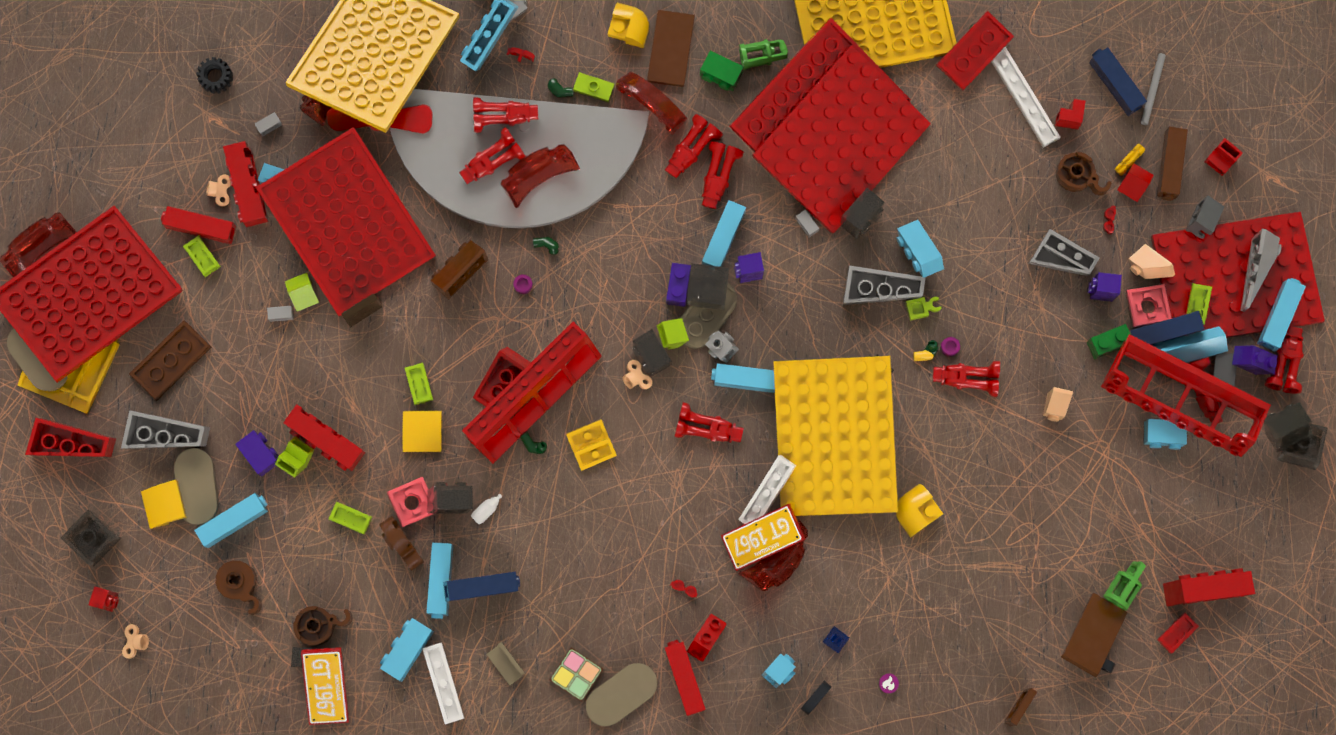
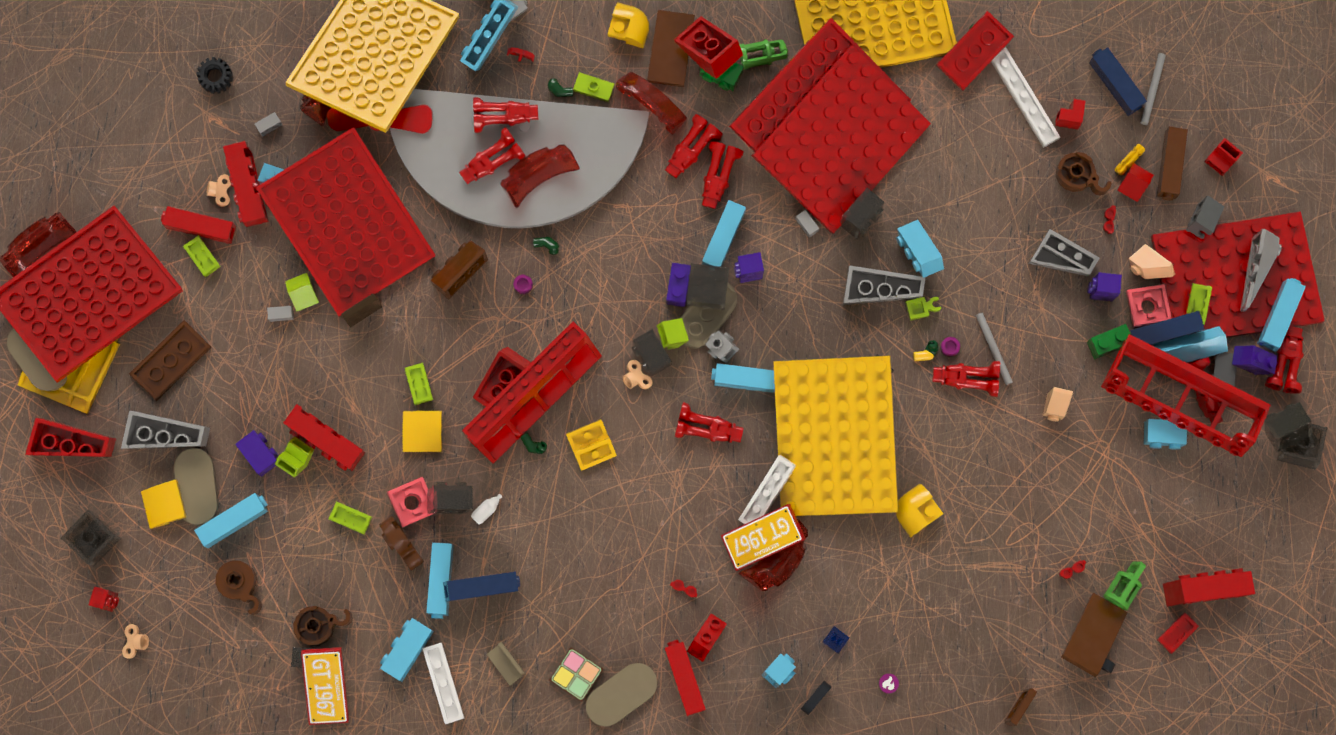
none -> red slope [674,16,743,79]
none -> light grey bar [976,313,1013,385]
none -> red piece [1059,560,1086,579]

